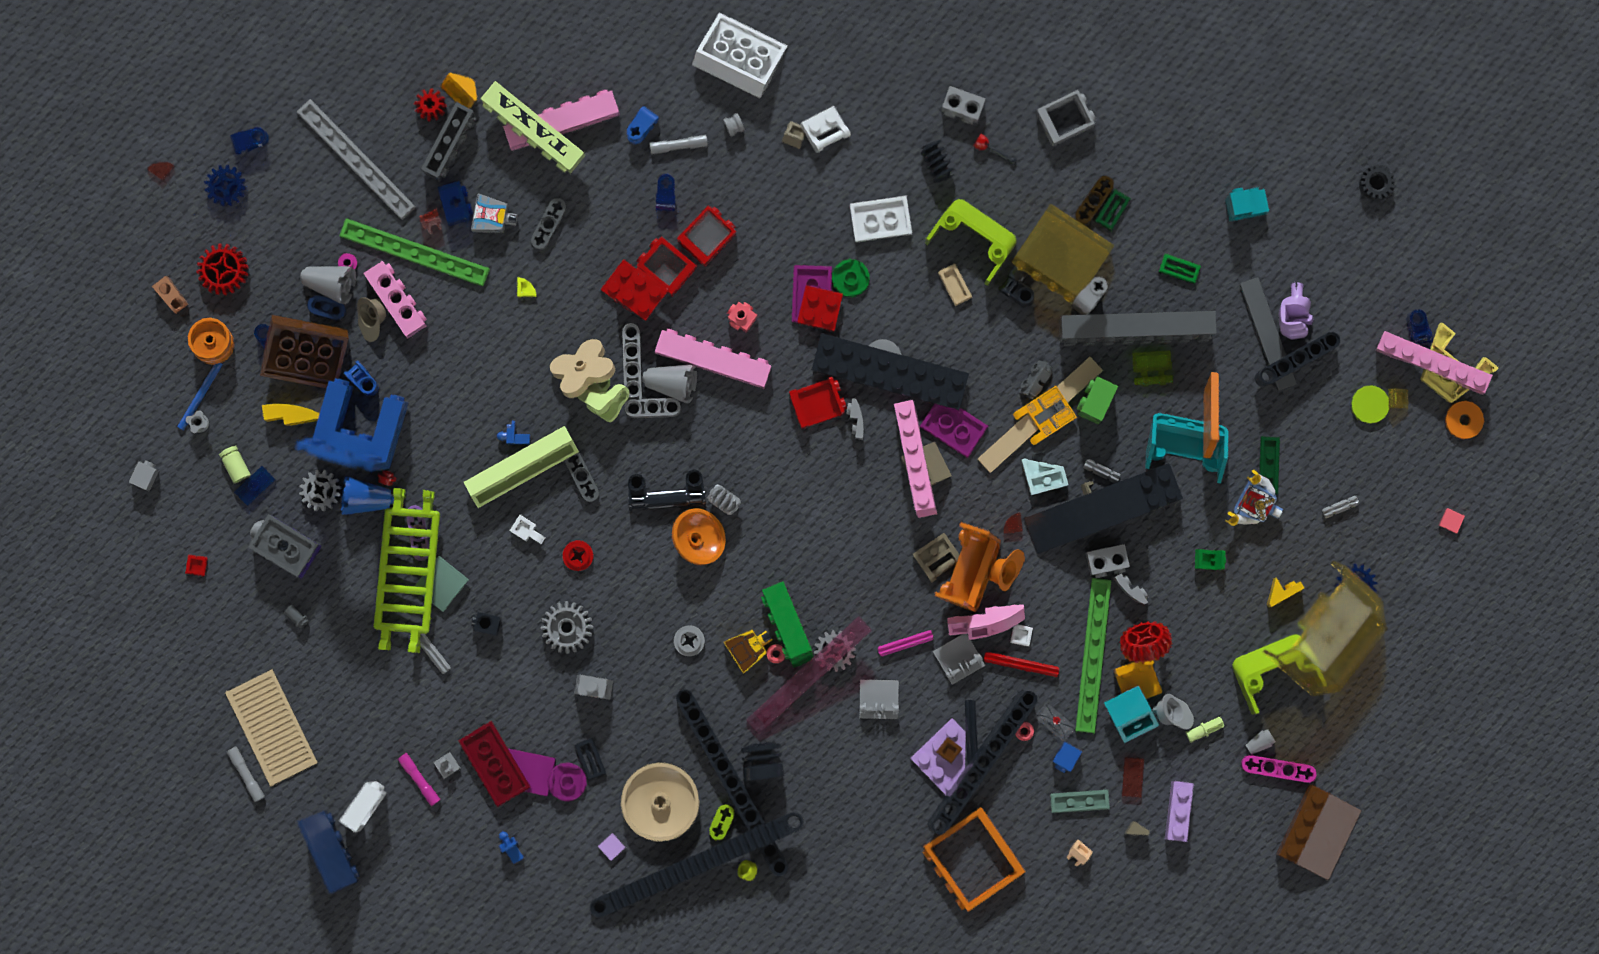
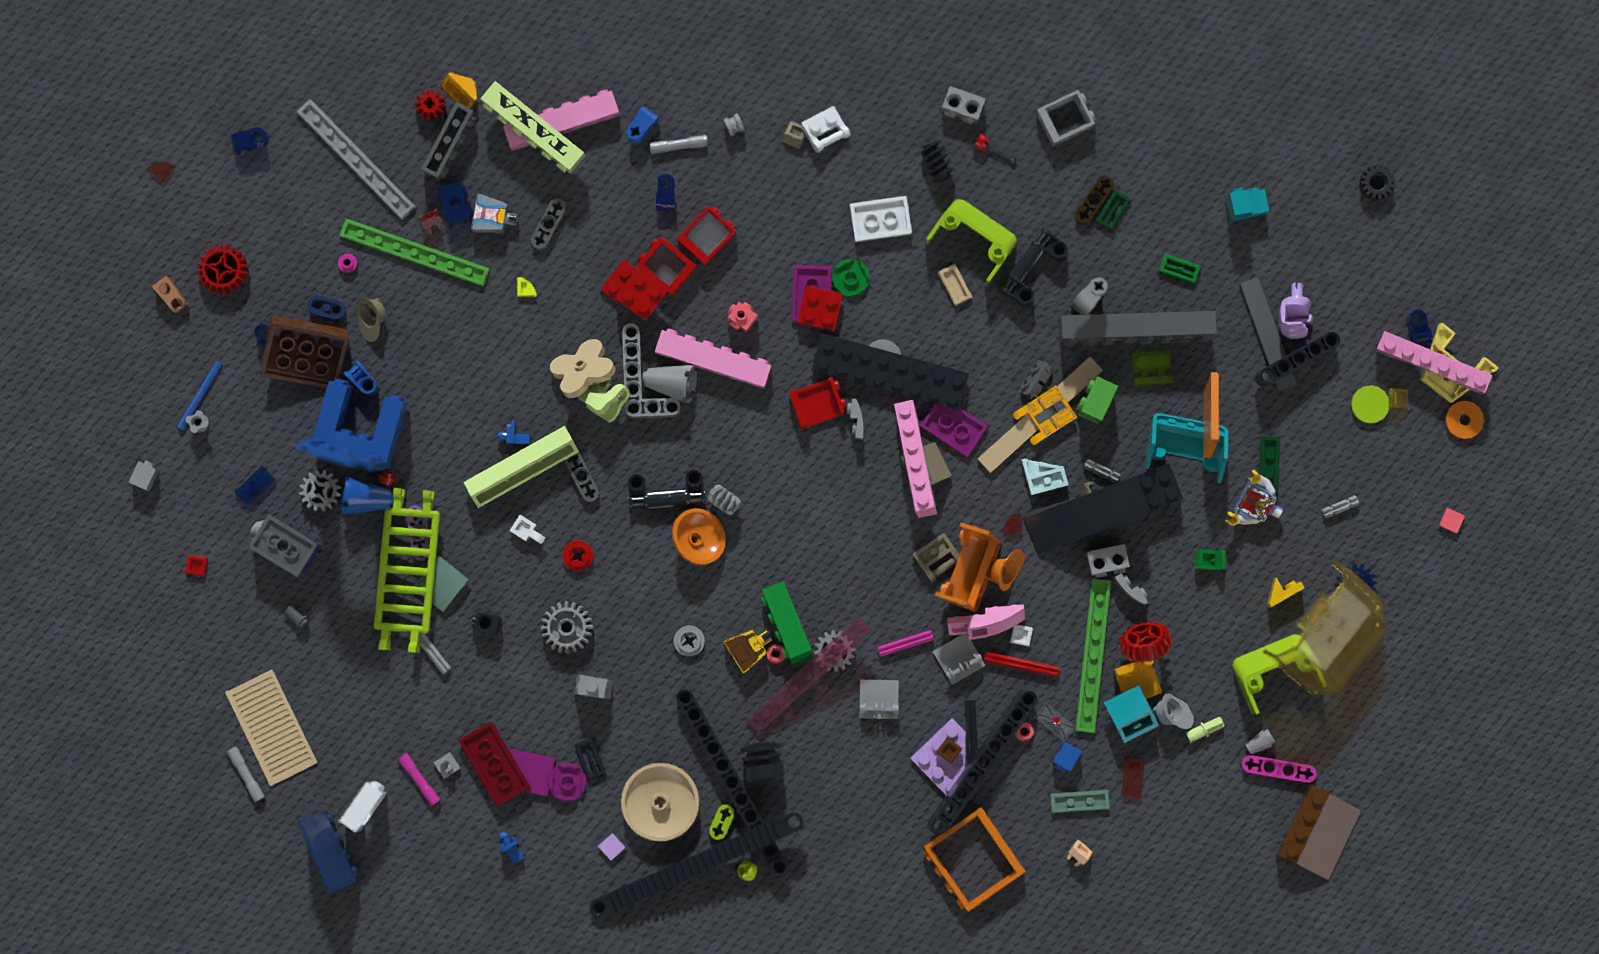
orange wheel [188,317,235,365] -> none
clear blue gear [204,165,247,207] -> none
yellowish green piece [219,446,251,484] -> none
yellow slope [262,404,320,426] -> none
light grey cone [300,266,356,304] -> none
bright pink brick [363,261,427,339] -> none
white slope [692,13,787,98] -> none
clear yellow panel [1012,204,1114,302] -> none
dark tan slope [1124,821,1150,835] -> none
lavender brick [1165,781,1193,842] -> none

